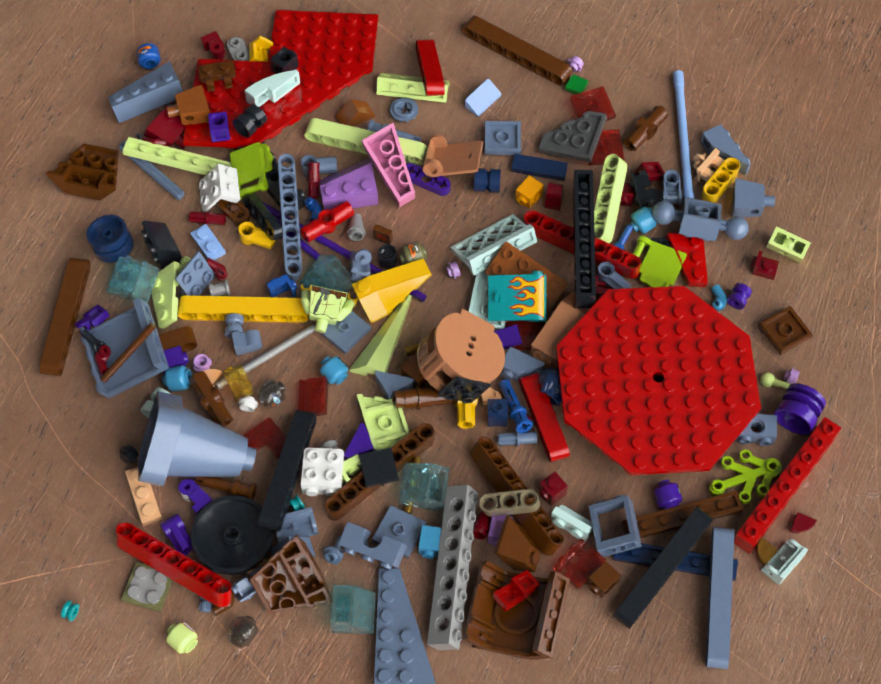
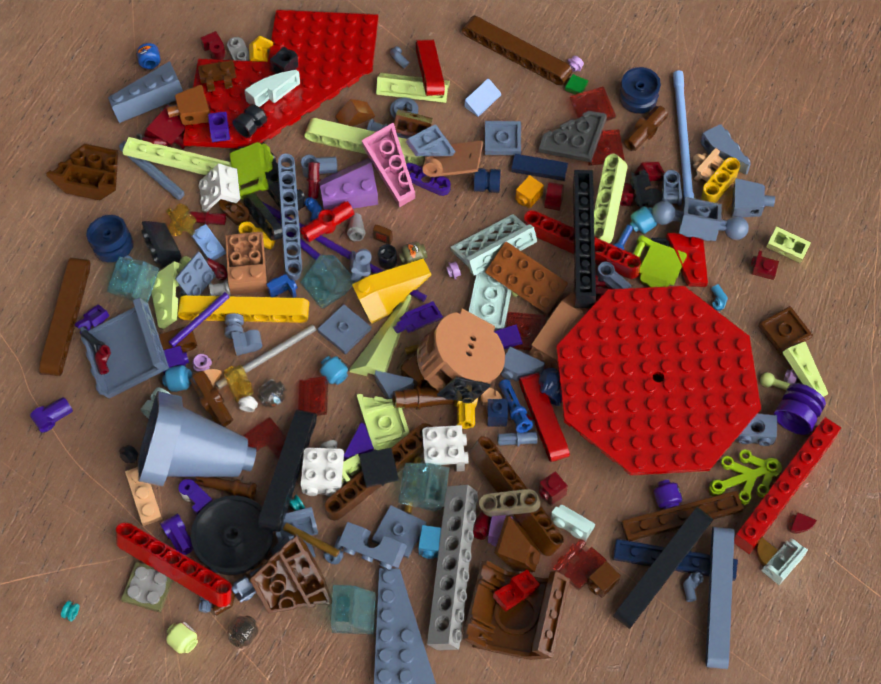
reddish brown bar [100,323,156,383] -> none
yellowish green torso [300,284,358,333] -> none
teal door [488,271,547,322] -> none
sand blue window [589,495,642,557] -> none
dark purple wheel [727,283,752,309] -> none
none -> dark purple piece [30,397,73,433]
none -> clear yellow hips [166,203,197,236]
none -> dark purple bar [168,292,230,348]
none -> nougat slope [225,232,268,295]
none -> pearl gold bar [283,523,340,557]
none -> sand blue arm [390,46,410,69]
none -> dark purple hinge [393,301,443,333]
none -> reddish brown brick [394,109,433,137]
none -> sand blue wing [406,124,456,156]
none -> white bracket [422,425,468,472]
none -> dark blue wheel [619,67,661,113]
none -> sand blue arm [683,572,703,602]
none -> yellowish green wing [782,342,828,397]

